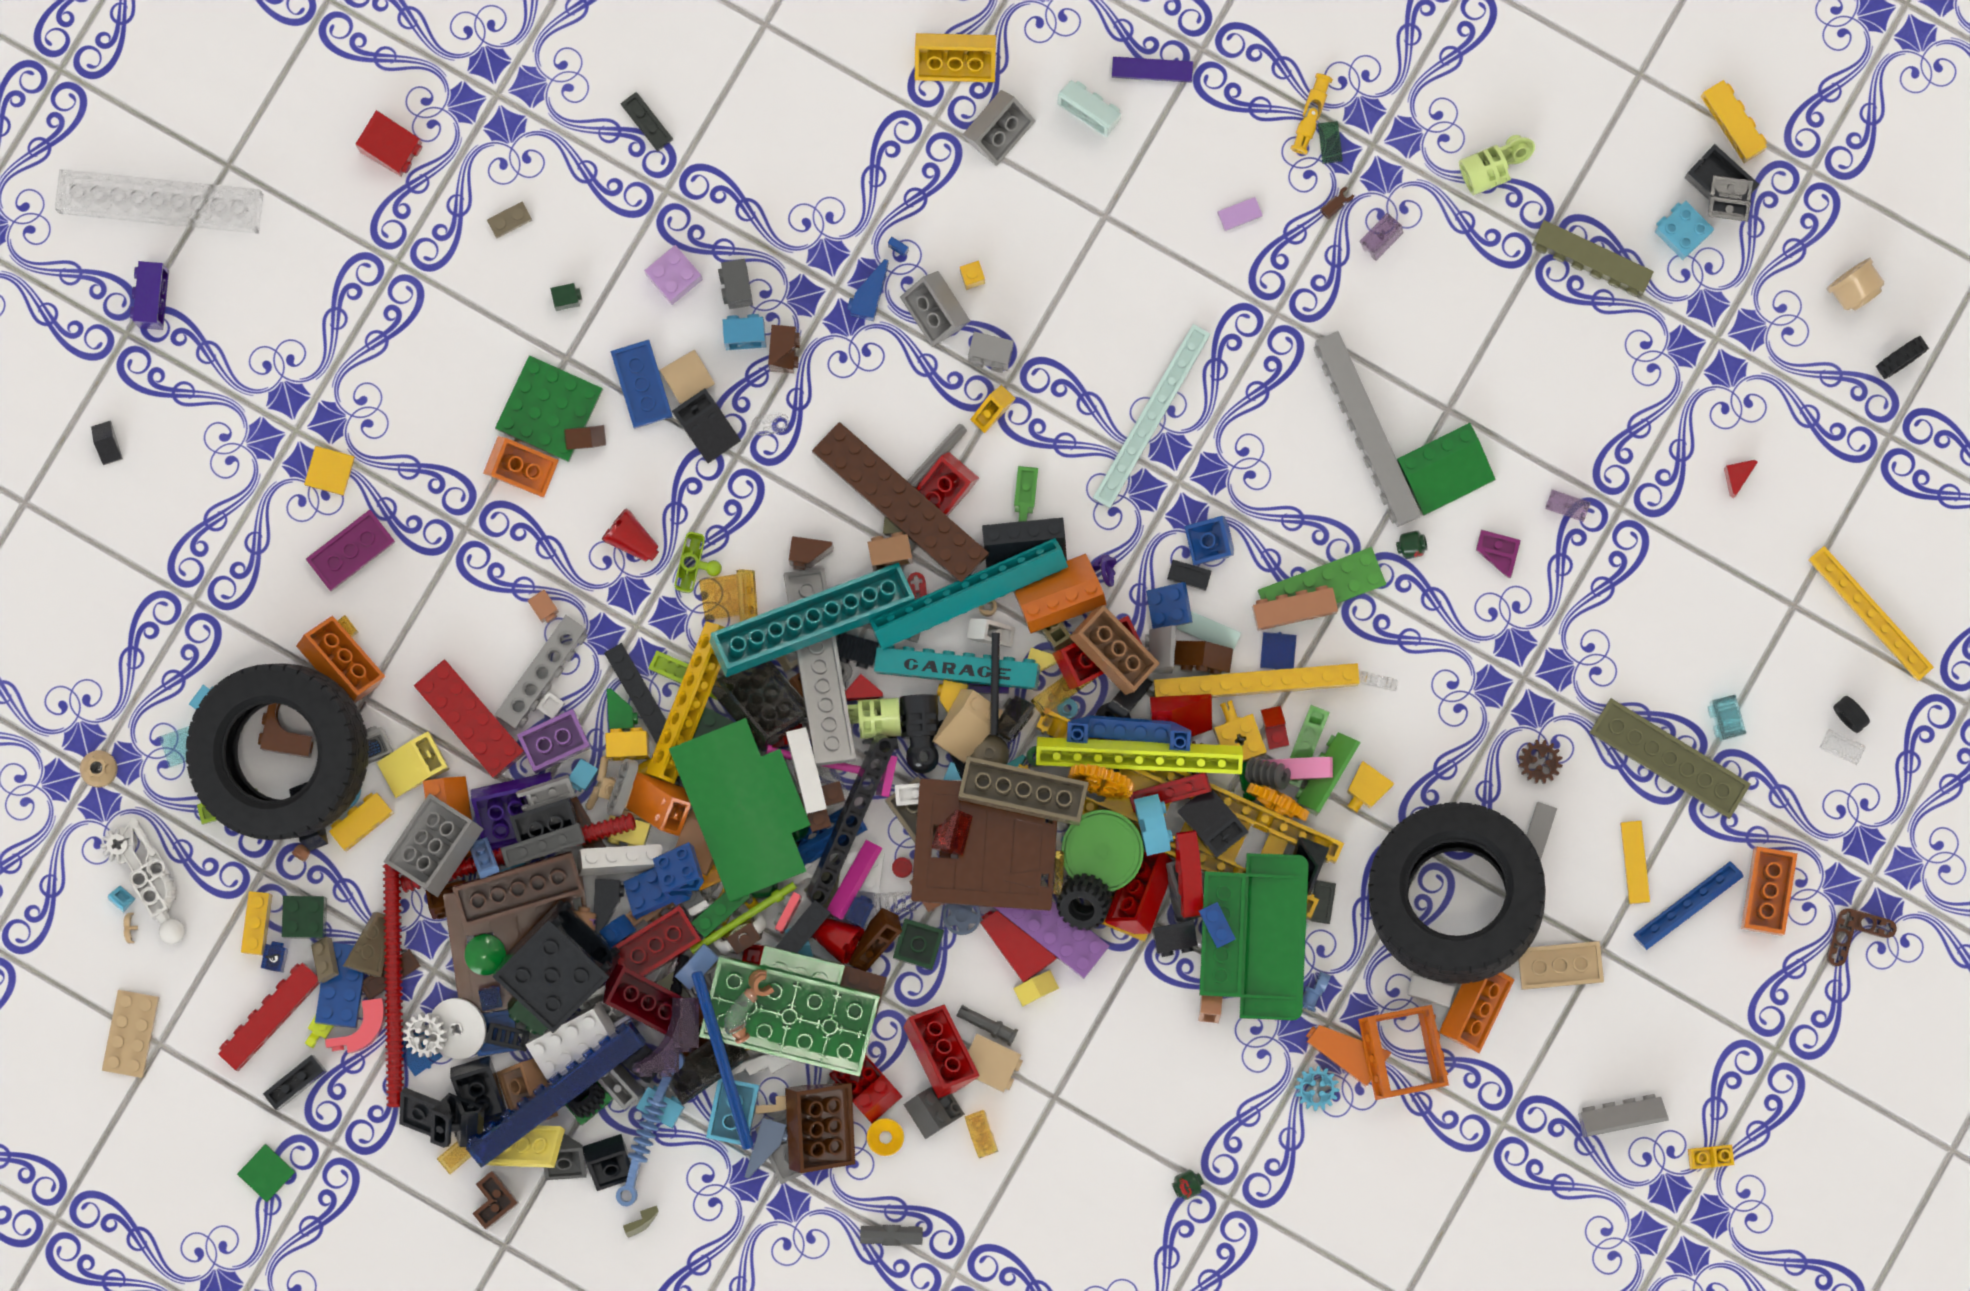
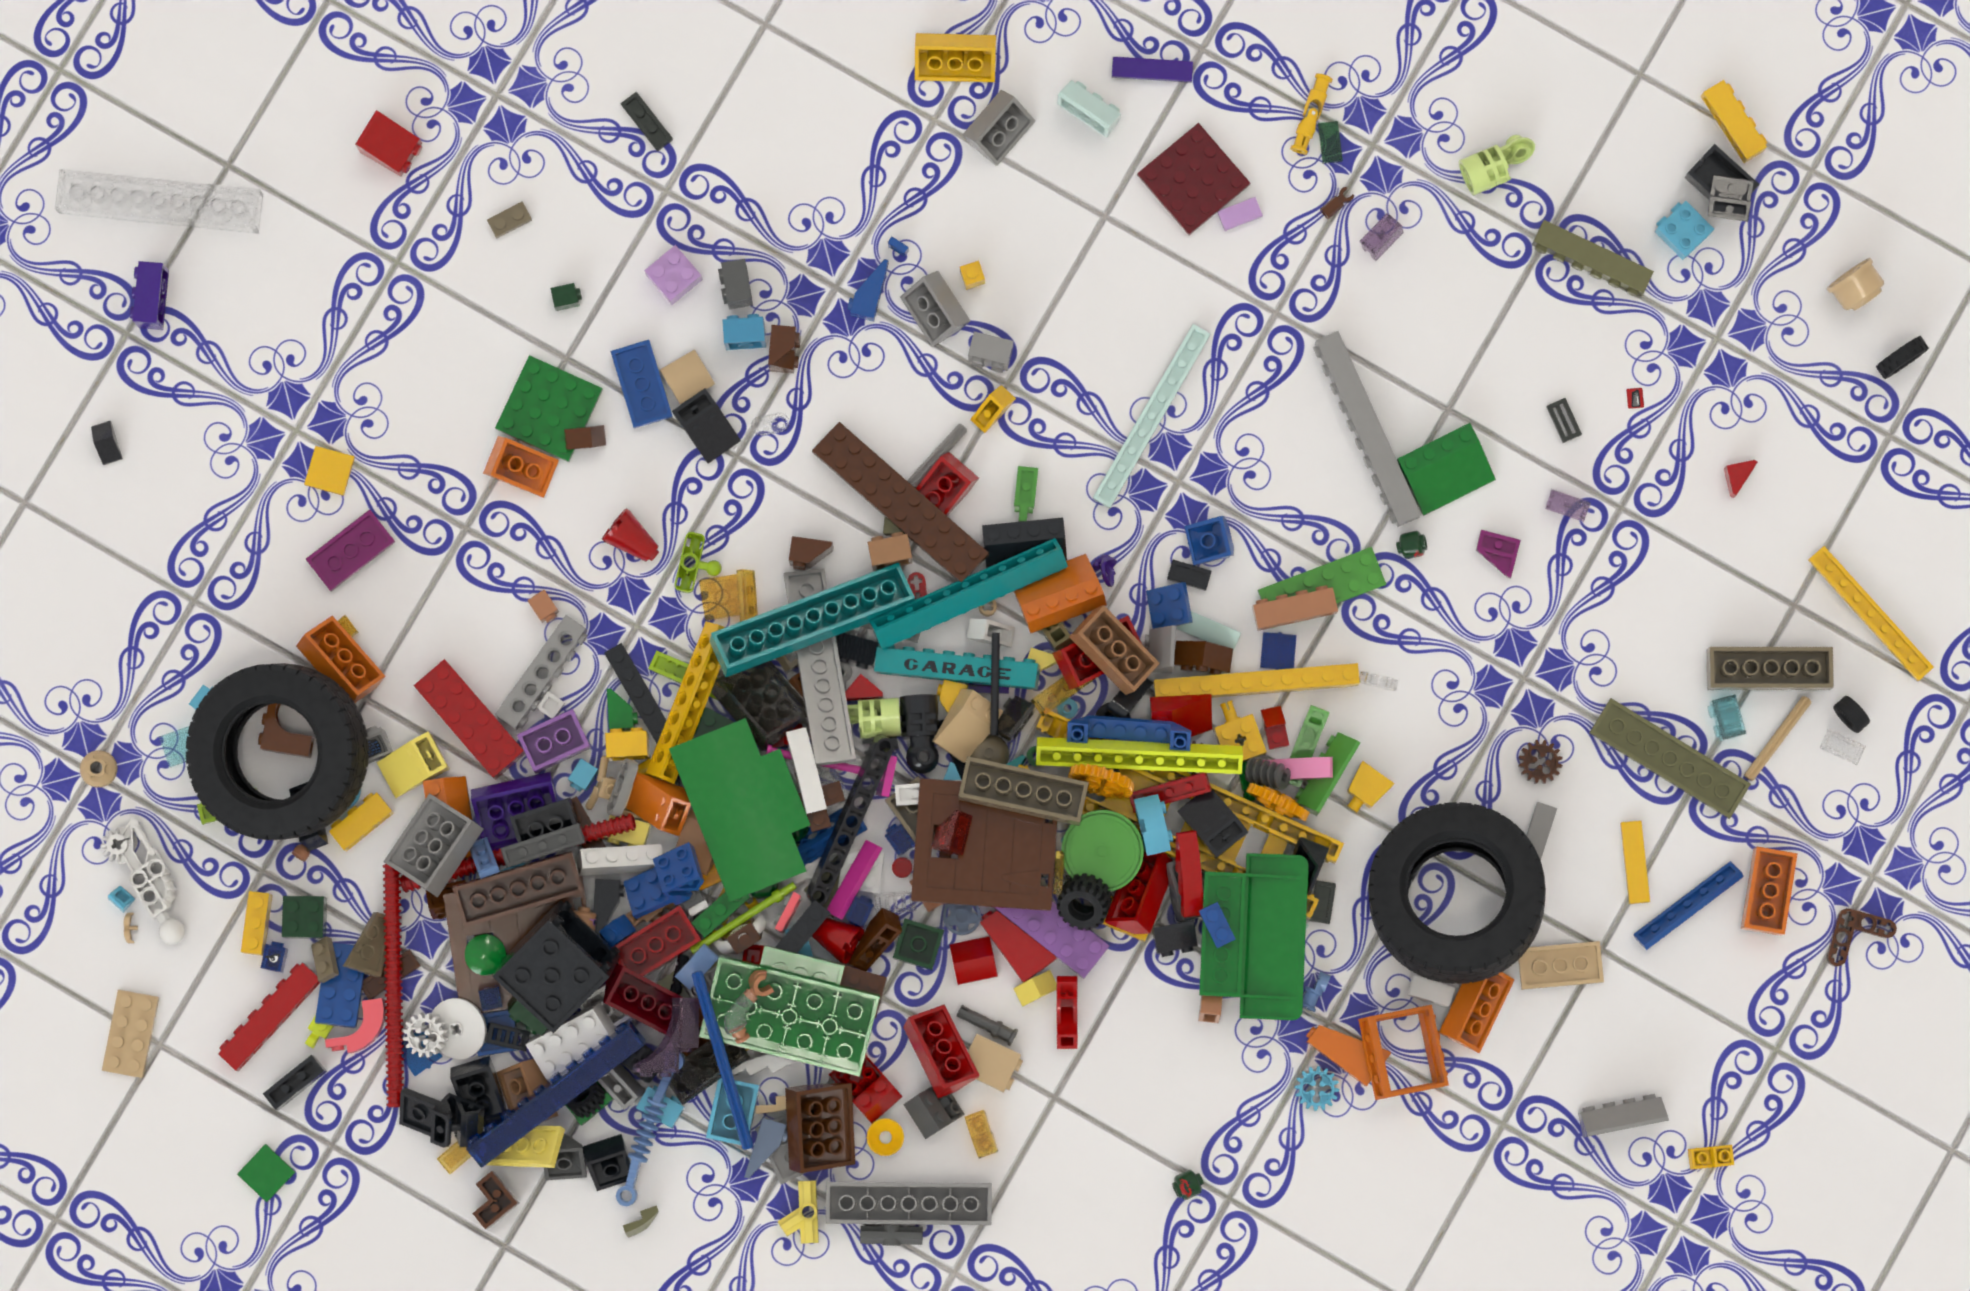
light grey hinge [516,775,575,812] -> none
none -> light yellow piece [777,1180,819,1244]
none -> light grey brick [826,1182,992,1225]
none -> clear blue brick [884,823,915,857]
none -> red slope [949,936,998,985]
none -> red arch [1056,976,1078,1049]
none -> dark red plate [1137,123,1251,235]
none -> pearl dark grey tile [1546,398,1582,443]
none -> red sticker [1626,388,1644,409]
none -> dark tan brick [1707,647,1834,690]
none -> tan axle [1744,696,1811,781]

